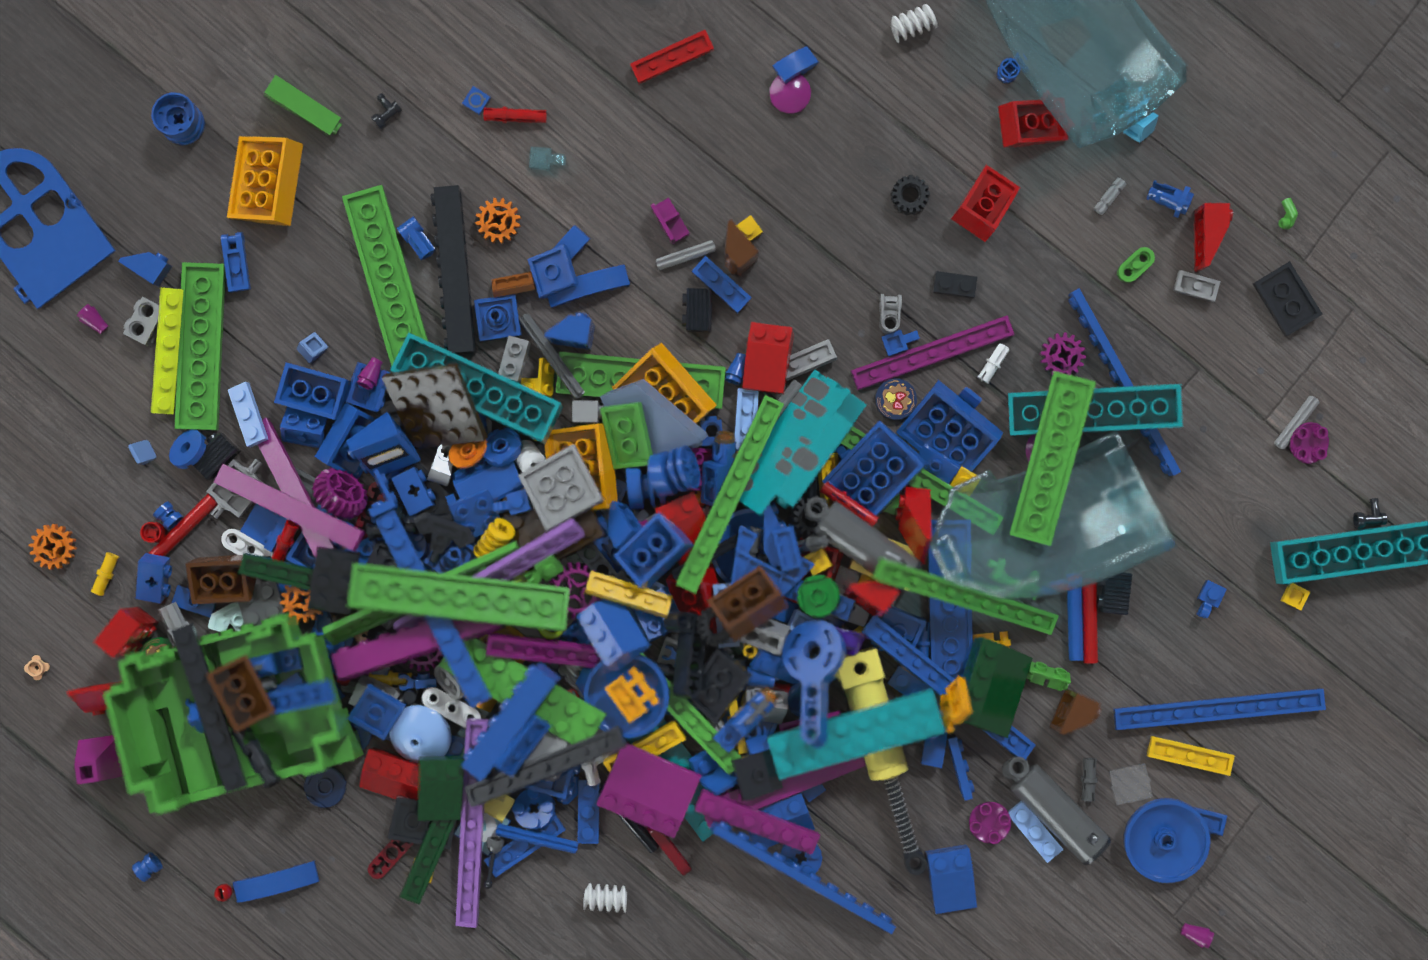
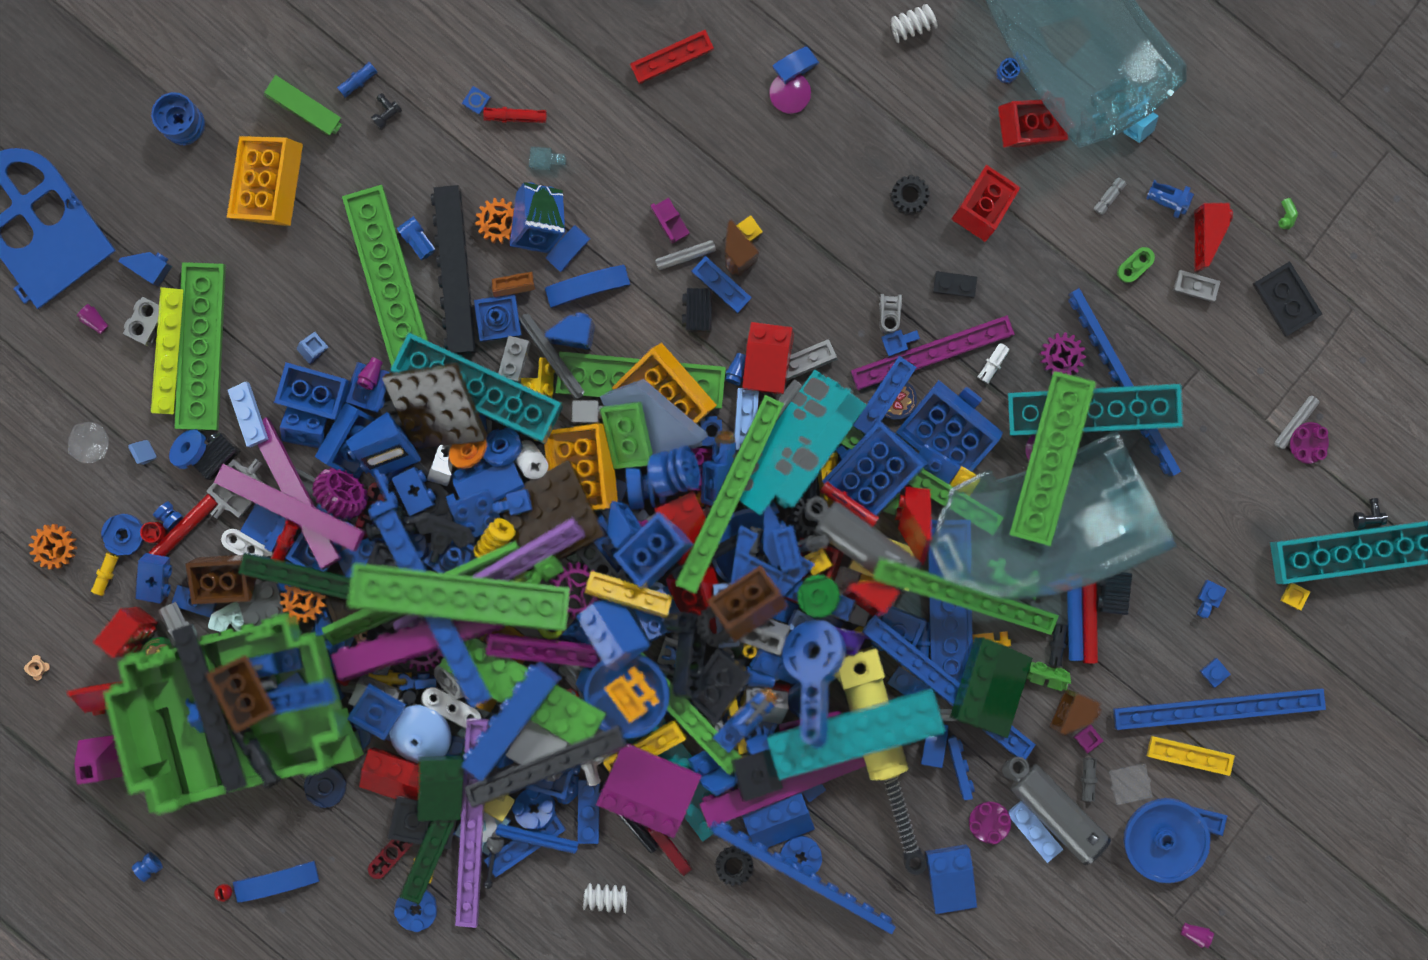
blue plate [221,232,251,293] -> none
black plate [308,546,360,615] -> none
blue plate [494,713,551,777] -> none
light grey plate [518,444,604,532] -> none
blue plate [527,244,578,299] -> none
magenta plate [695,789,820,855] -> none
light orange plate [939,676,972,733] -> none
none -> clear dish [68,422,109,463]
none -> blue plate [101,514,144,555]
none -> blue pin [337,62,378,98]
none -> blue plate [394,890,437,932]
none -> blue slope [510,182,565,253]
none -> black tyre [716,846,754,886]
none -> blue plate [853,356,917,435]
none -> black pin [1048,623,1068,667]
none -> magenta tile [1073,724,1103,754]
none -> blue plate [1200,658,1231,688]

